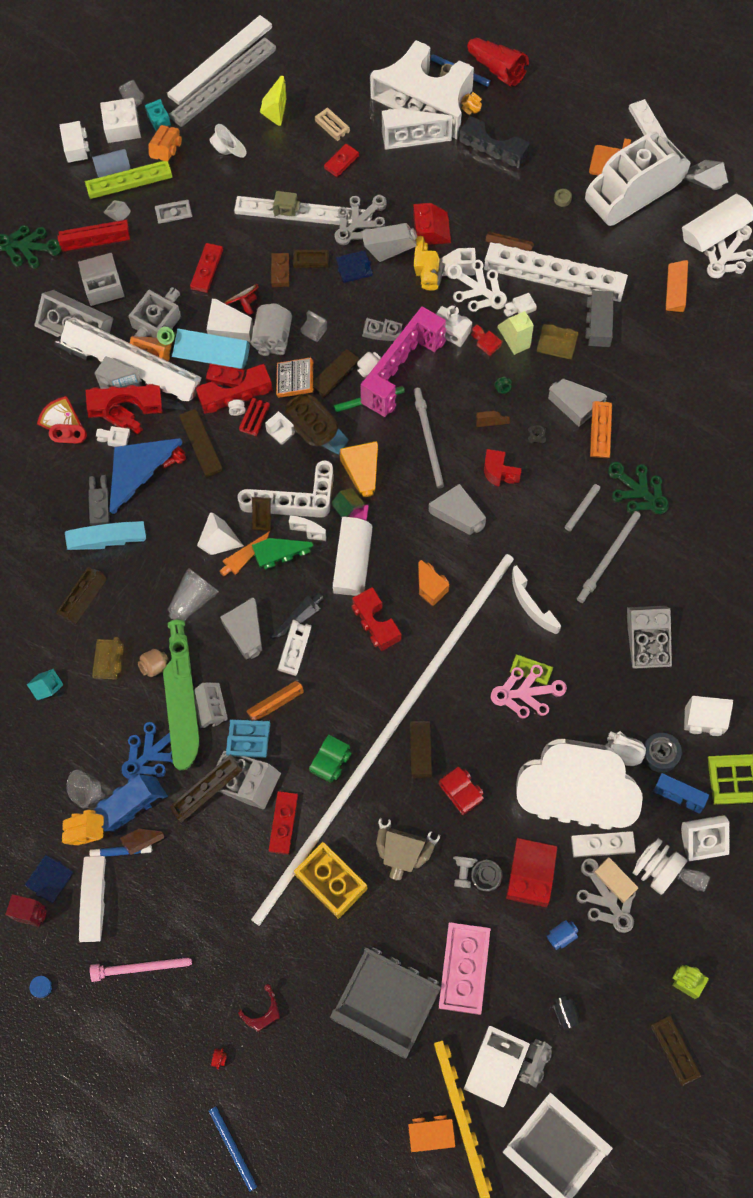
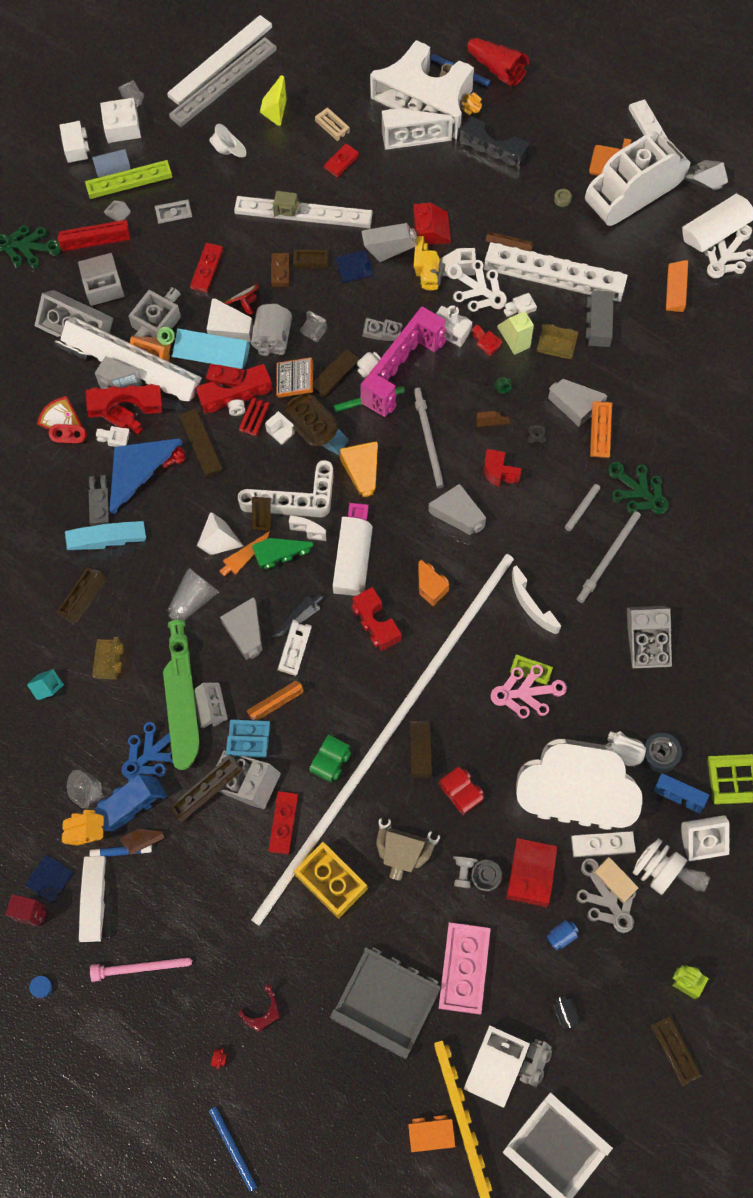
medium nougat head [138,649,168,677] -> none
teal brick [145,99,171,131] -> none
orange brick [149,125,182,162] -> none
dark green panel [331,488,365,517] -> none
light grey plant [335,195,386,245] -> none
white slope [684,696,733,736] -> none

